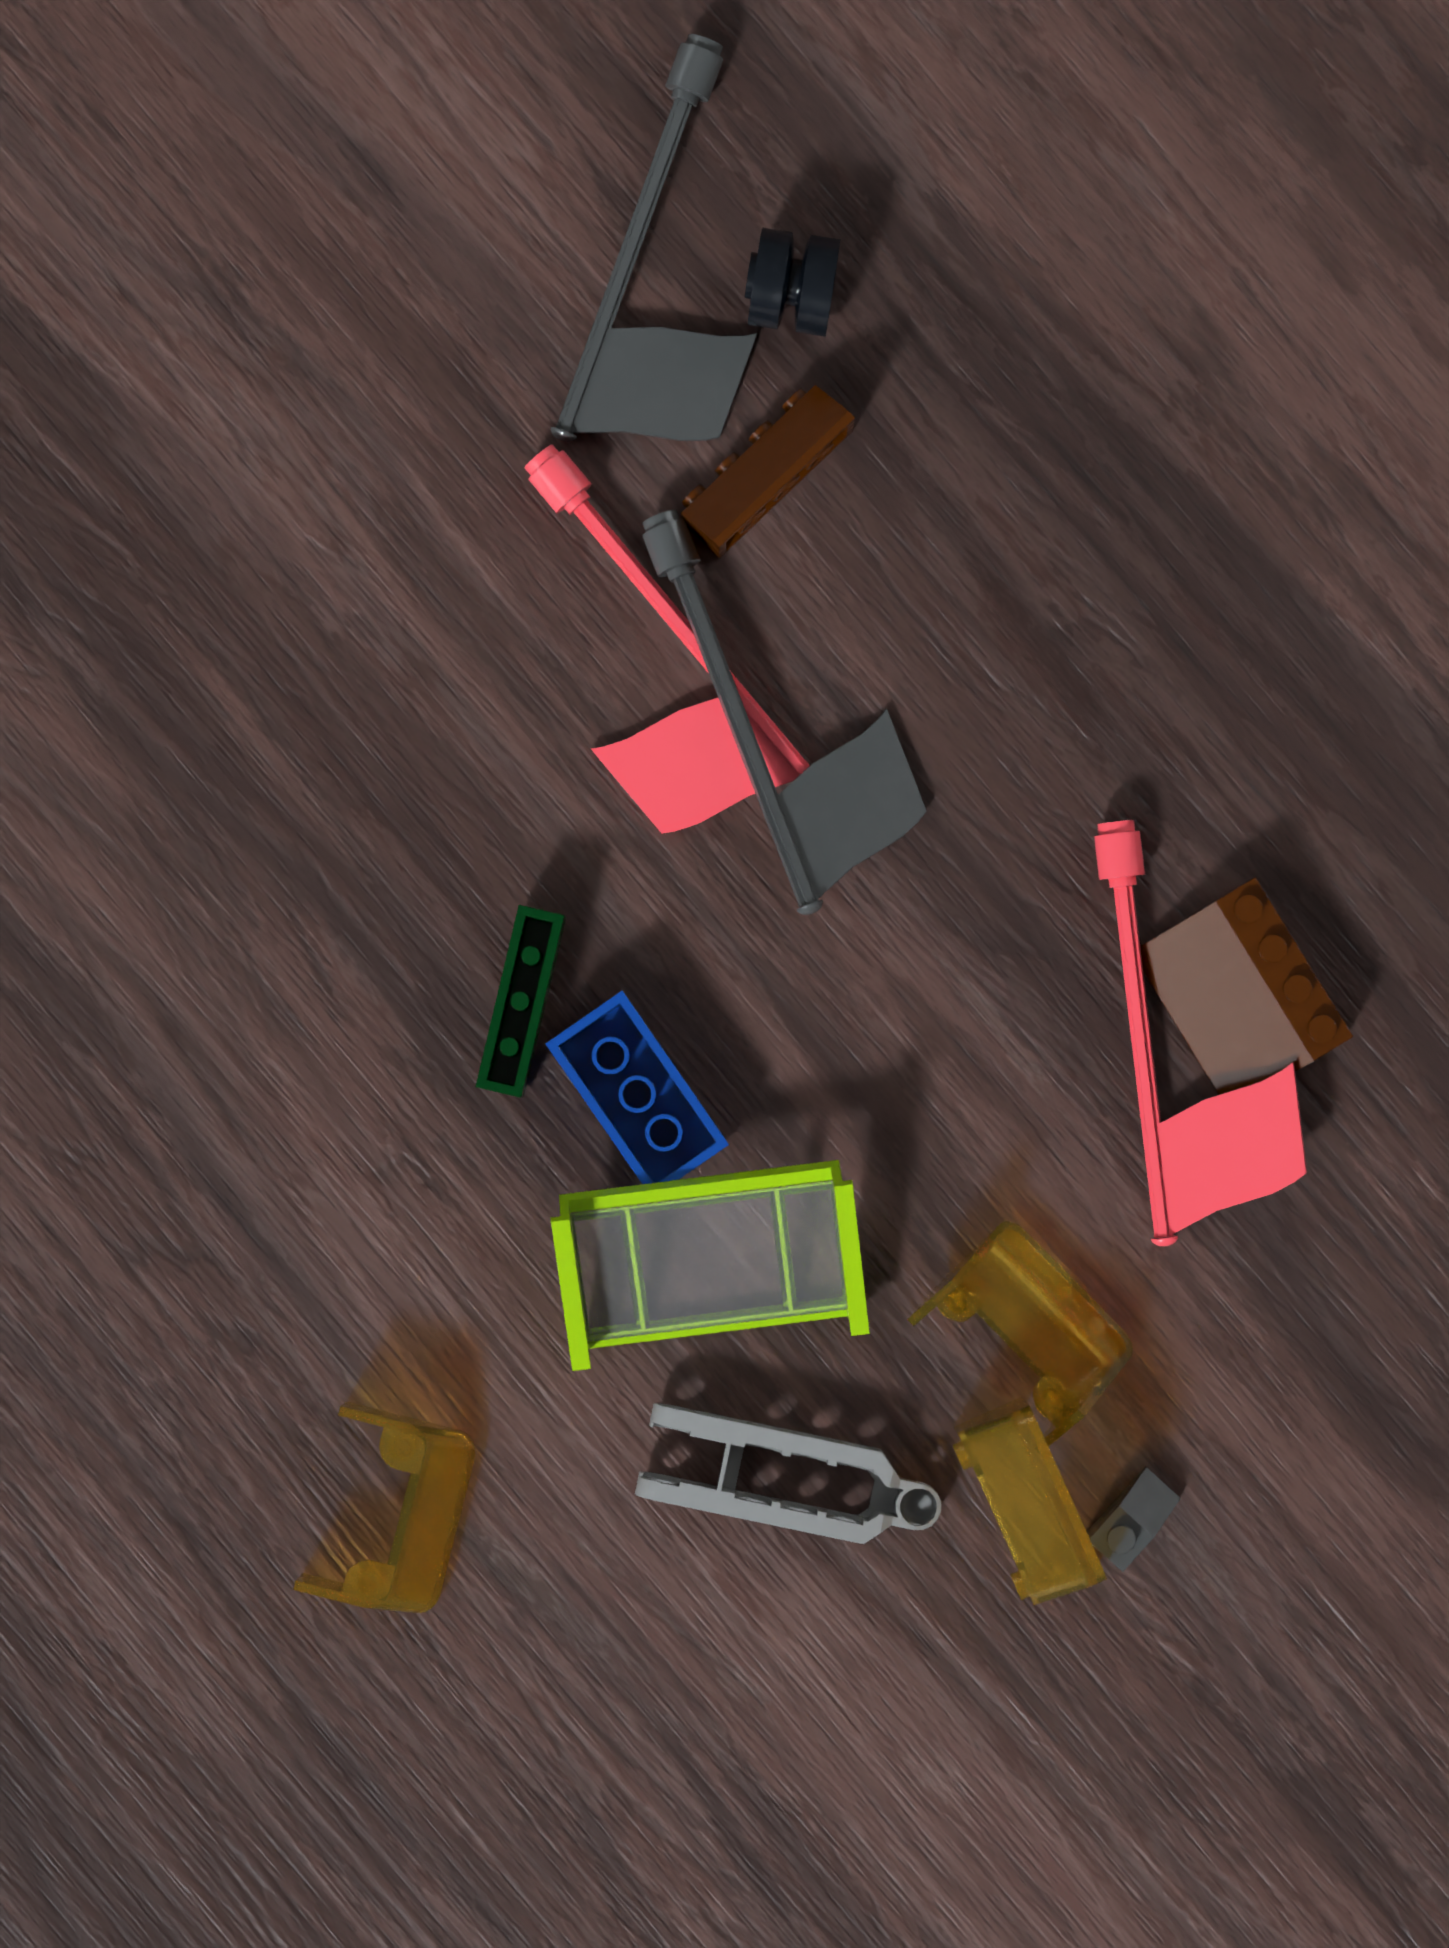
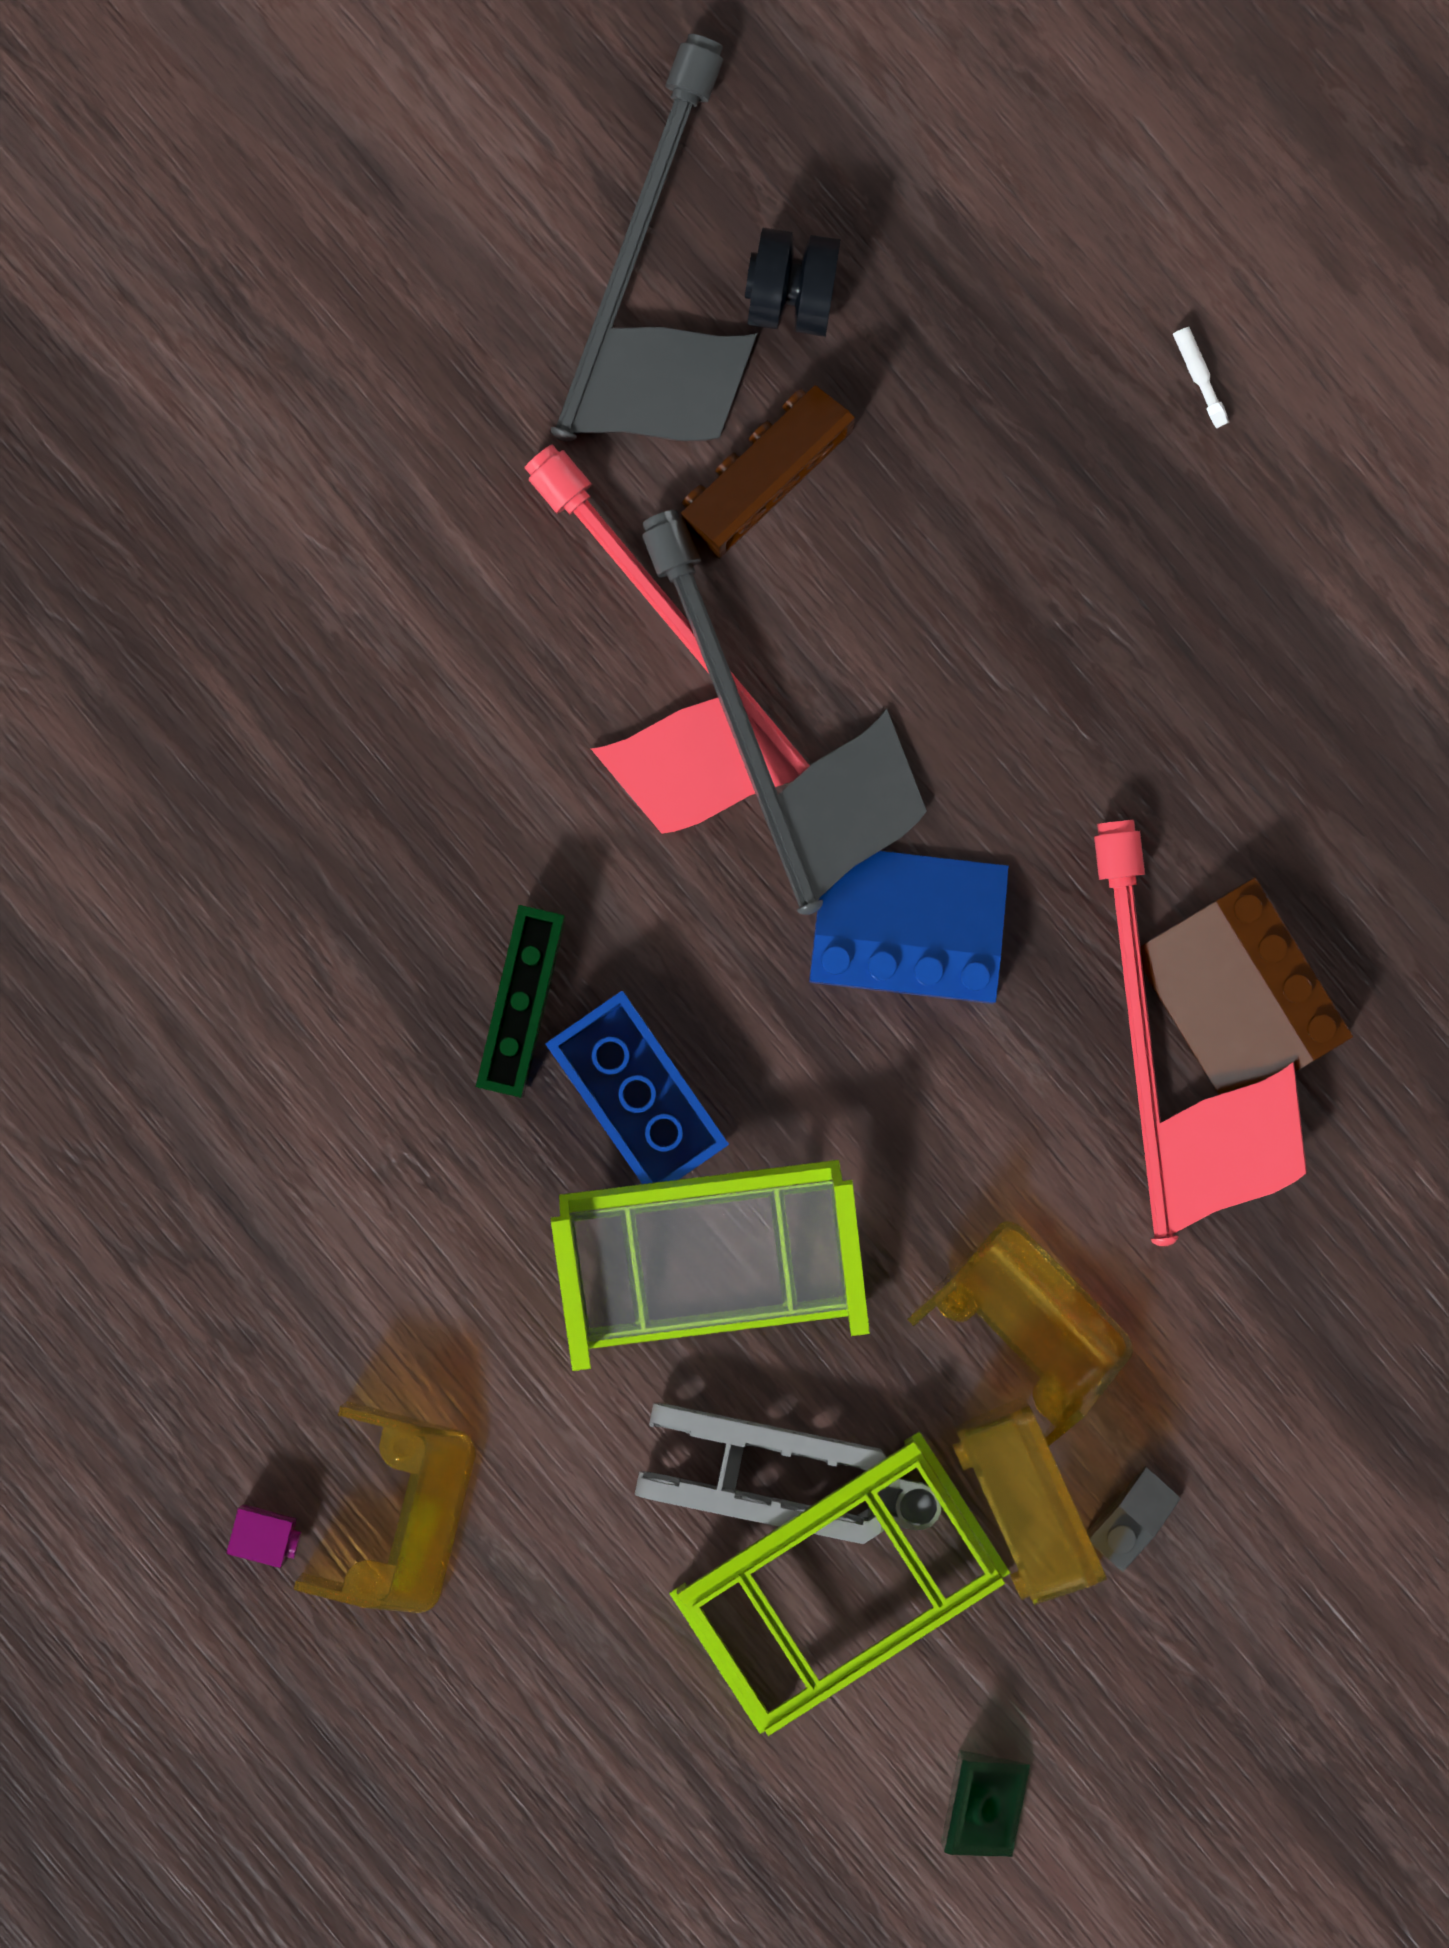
none -> magenta brick [226,1504,302,1568]
none -> lime piece [669,1431,1010,1736]
none -> blue slope [809,851,1009,1004]
none -> clear green slope [941,1750,1030,1857]
none -> white piece [1173,327,1229,428]

